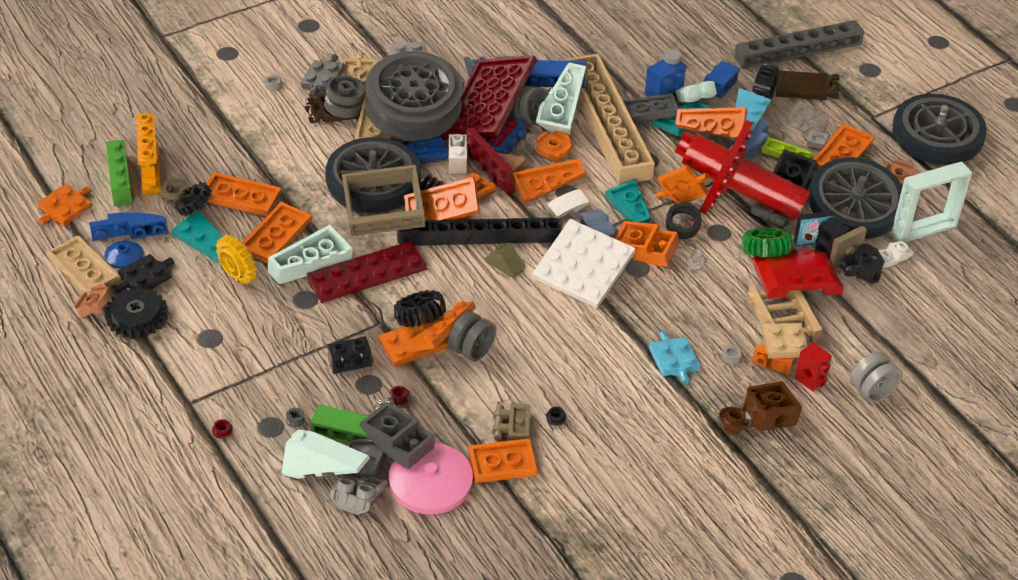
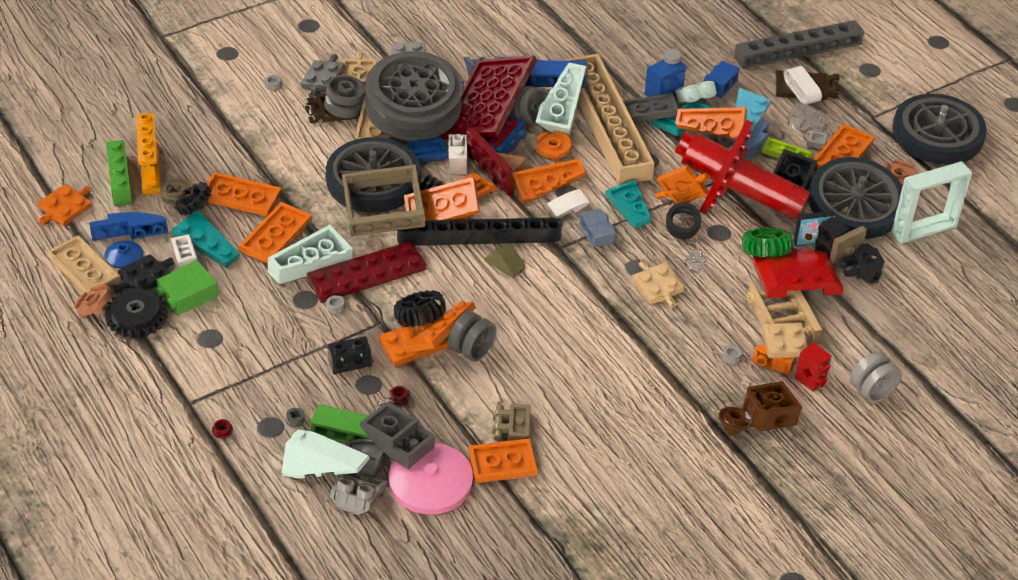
yellow gear [215,234,257,285] -> none
white plate [532,219,635,309] -> none
black plate [546,406,566,426] -> none
orange slope [615,221,679,267] -> none
medium azure plate [649,331,700,384] -> none
dark grey pin [751,203,788,230] -> none
black gear [752,63,779,100] -> none
white slope [871,241,914,269] -> none
none -> bright green brick [156,261,219,315]
none -> white slope [171,234,197,269]
none -> light grey tile [326,296,346,314]
none -> tan plate [632,260,684,308]
none -> white beam [784,66,822,105]

